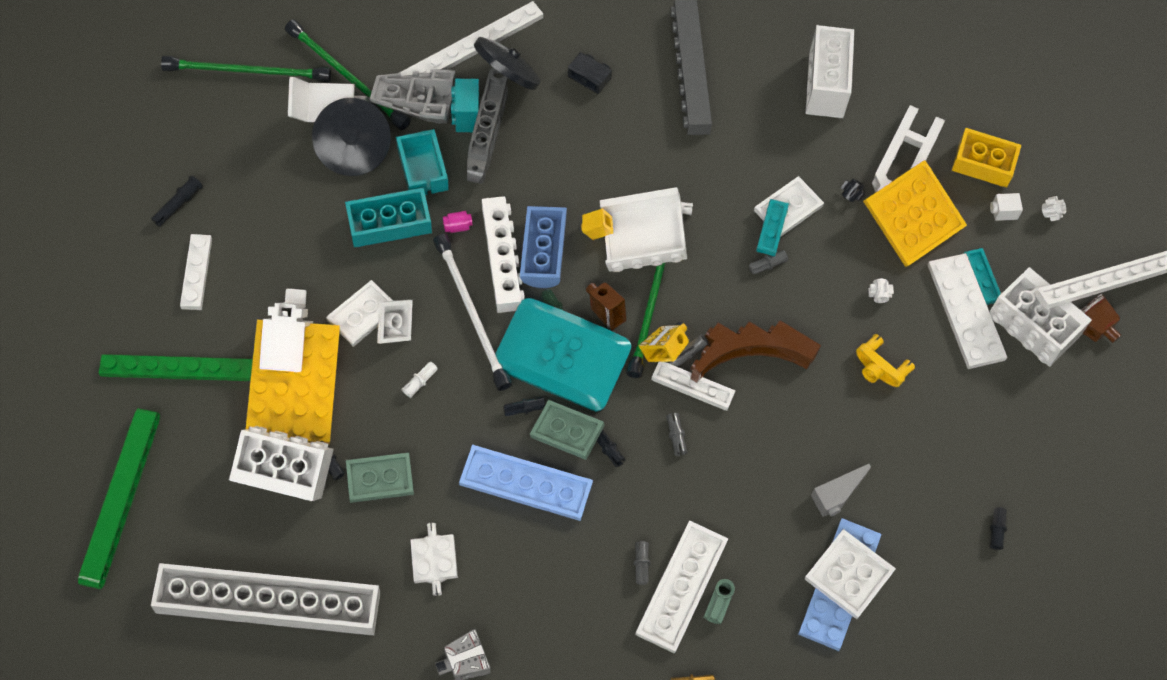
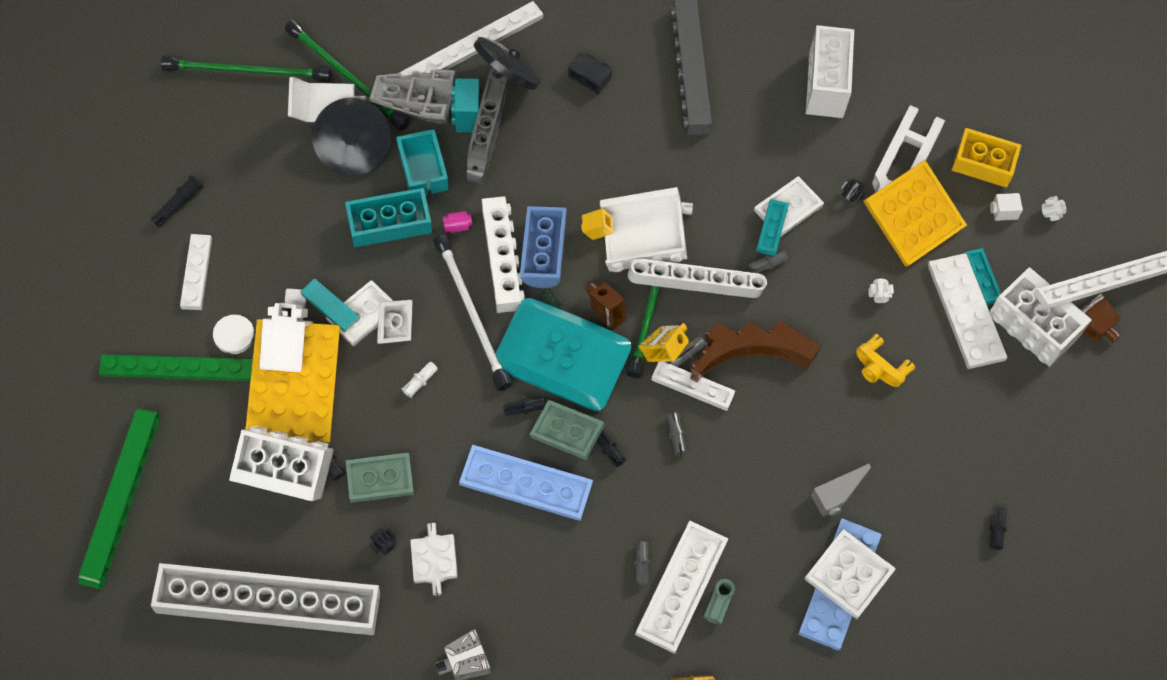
none -> white tile [213,315,255,354]
none -> teal tile [300,278,359,332]
none -> black gear [370,528,396,555]
none -> white beam [628,259,767,298]

